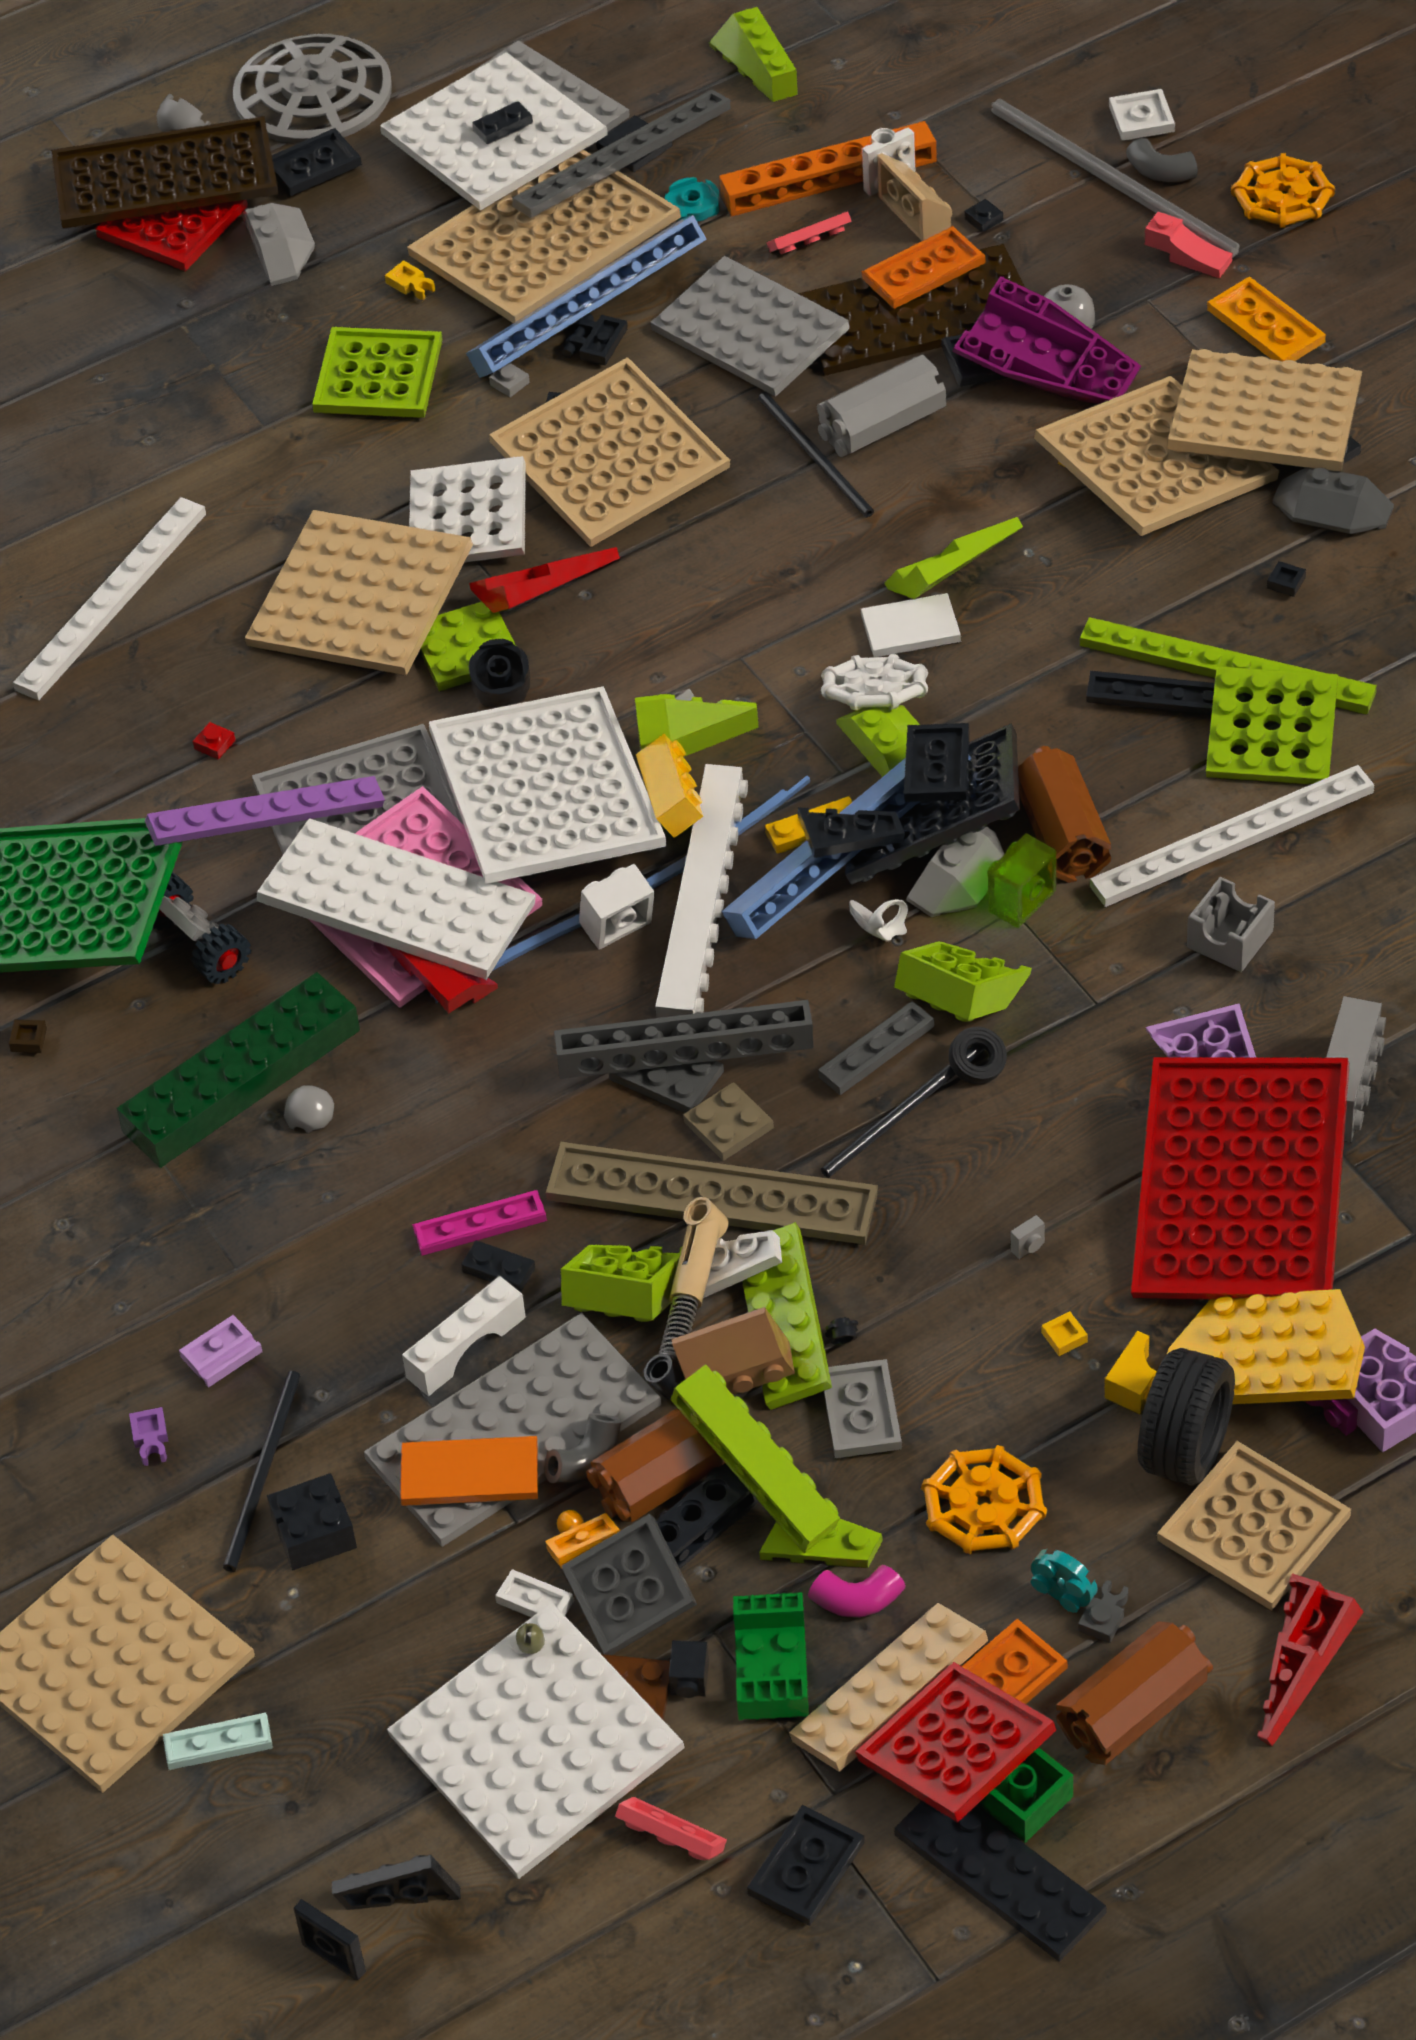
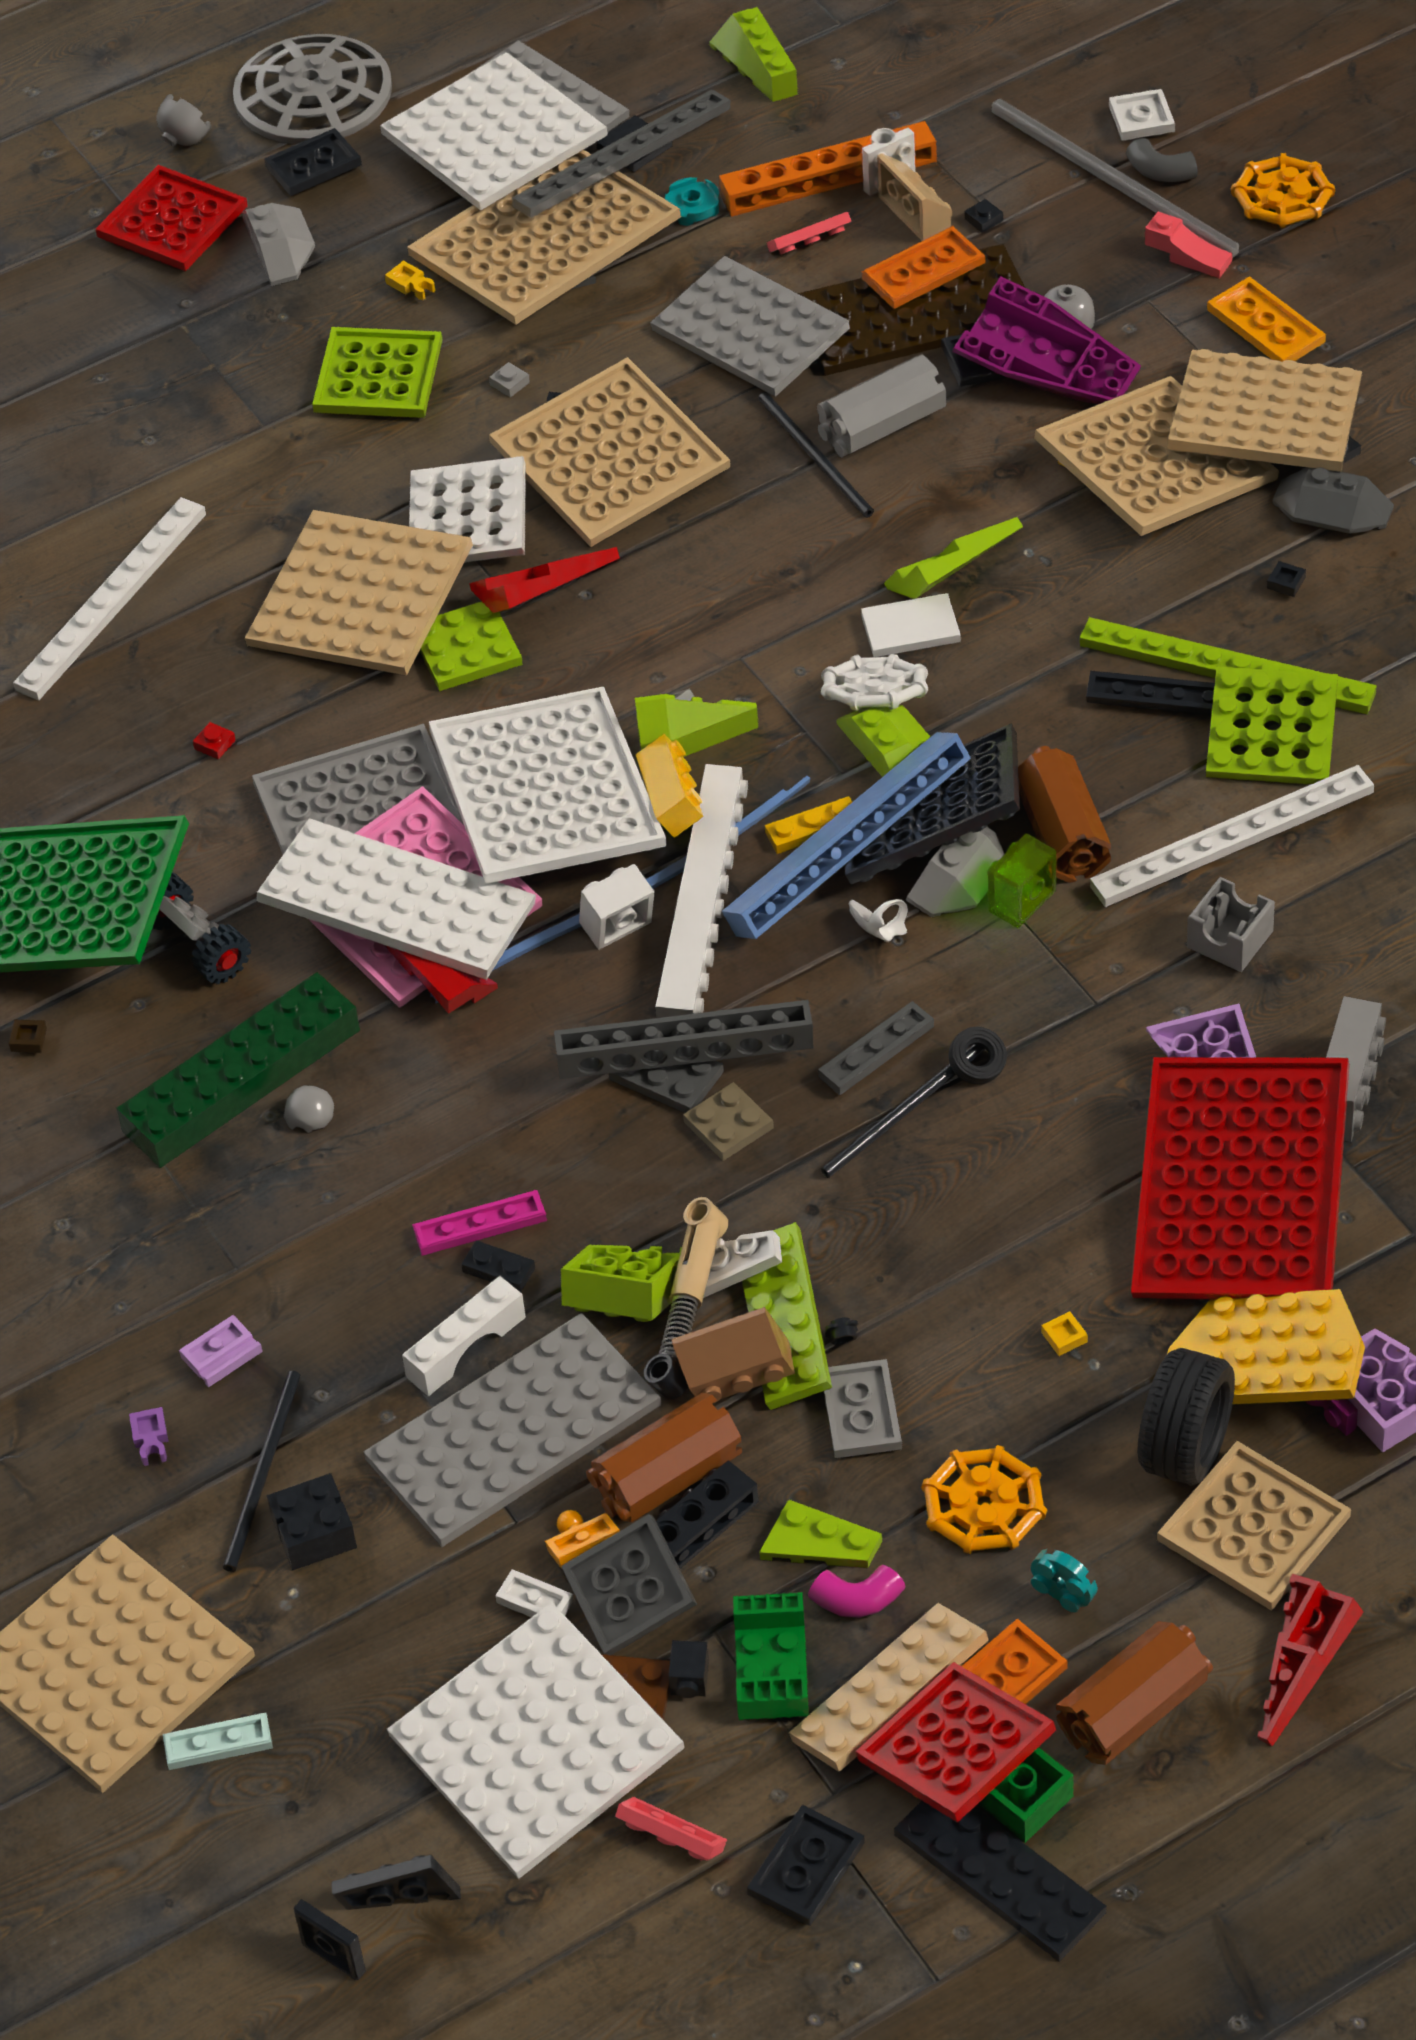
dark brown plate [51,116,278,229] -> none
medium lavender plate [145,776,385,846] -> none
orange tile [401,1436,538,1506] -> none
medium blue brick [466,215,707,378] -> none
black brick [469,639,531,708] -> none
black plate [472,101,533,145] -> none
olive hinge [516,1623,545,1654] -> none
dark grey cylinder [544,1414,621,1483] -> none
dark tan plate [546,1142,878,1245] -> none
black plate [562,313,628,366] -> none
lime brick [671,1364,840,1553] -> none
black wing [798,807,905,858] -> none
lime wedge [894,941,1032,1022] -> none
black plate [904,723,970,802] -> none
light grey plate [1011,1215,1045,1259] -> none
dark grey plate [1078,1580,1128,1643] -> none
yellow arch [1105,1331,1157,1414] -> none

